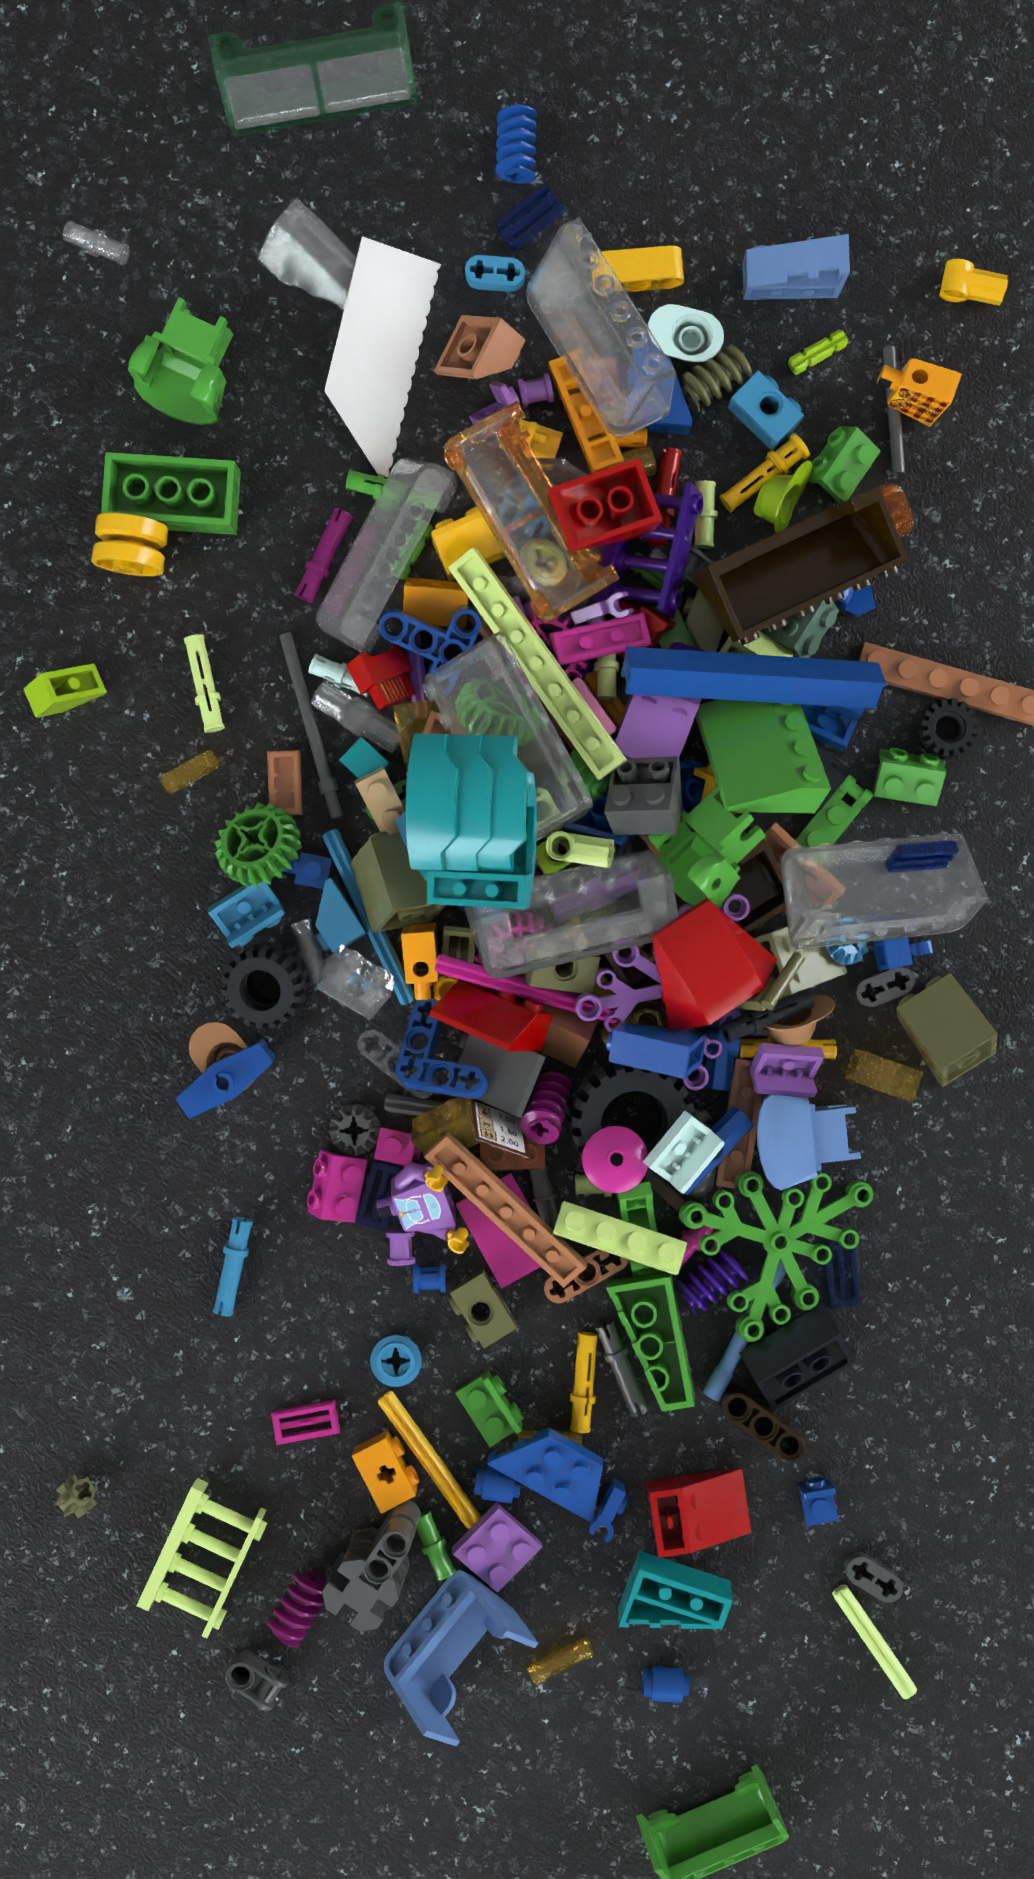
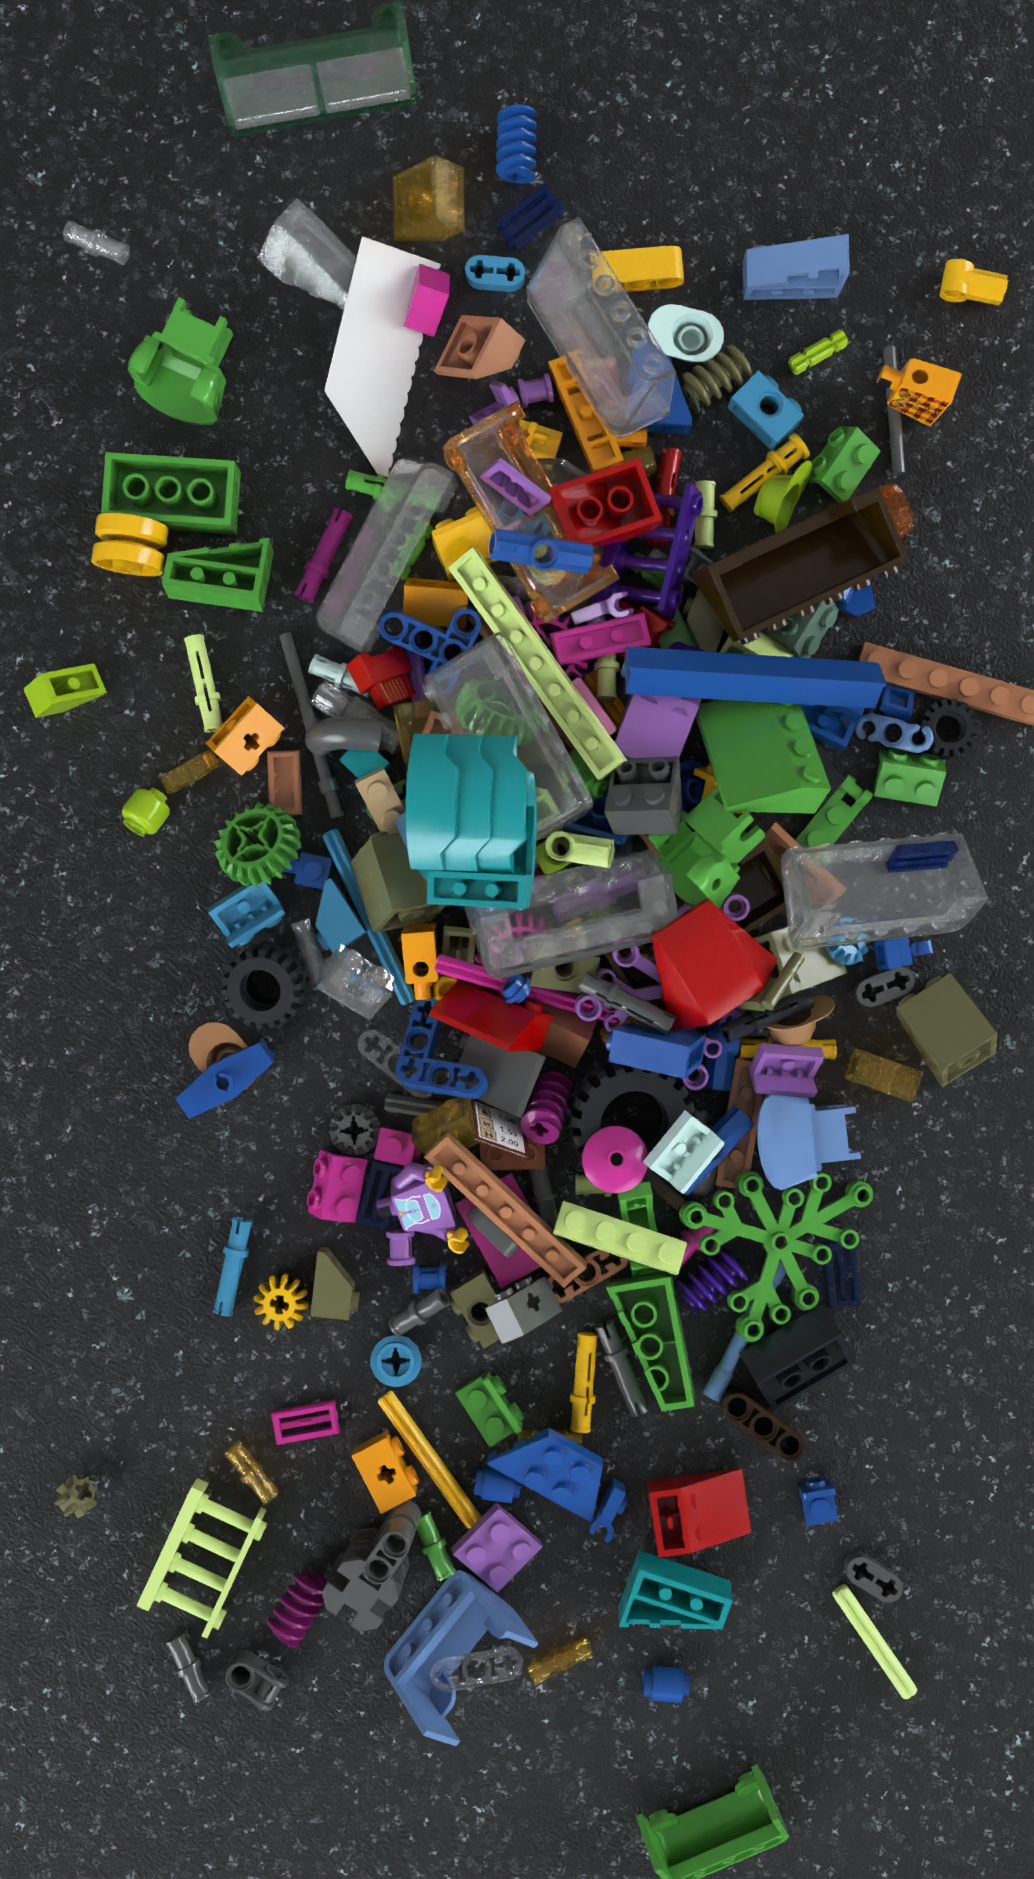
none -> lime head [121,787,170,837]
none -> bright green wedge [162,538,274,612]
none -> dark grey pin [165,1632,212,1703]
none -> light orange brick [206,696,284,776]
none -> clear yellow pin [224,1440,280,1505]
none -> yellow gear [254,1274,309,1330]
none -> dark grey cylinder [305,717,382,755]
none -> olive slope [310,1246,360,1321]
none -> dark grey pin [389,1288,450,1337]
none -> clear yellow slope [393,155,465,241]
none -> dark pink slope [403,264,450,337]
none -> clear beam [430,1647,523,1693]
none -> dark grey beam [466,1205,520,1258]
none -> medium lavender slope [479,458,551,516]
none -> dark grey brick [485,1276,562,1344]
none -> blue piece [488,528,594,574]
none -> blue plate [501,973,531,1004]
none -> dark grey pin [578,971,677,1035]
none -> medium blue piece [855,713,934,753]
none -> blue slope [879,683,915,726]

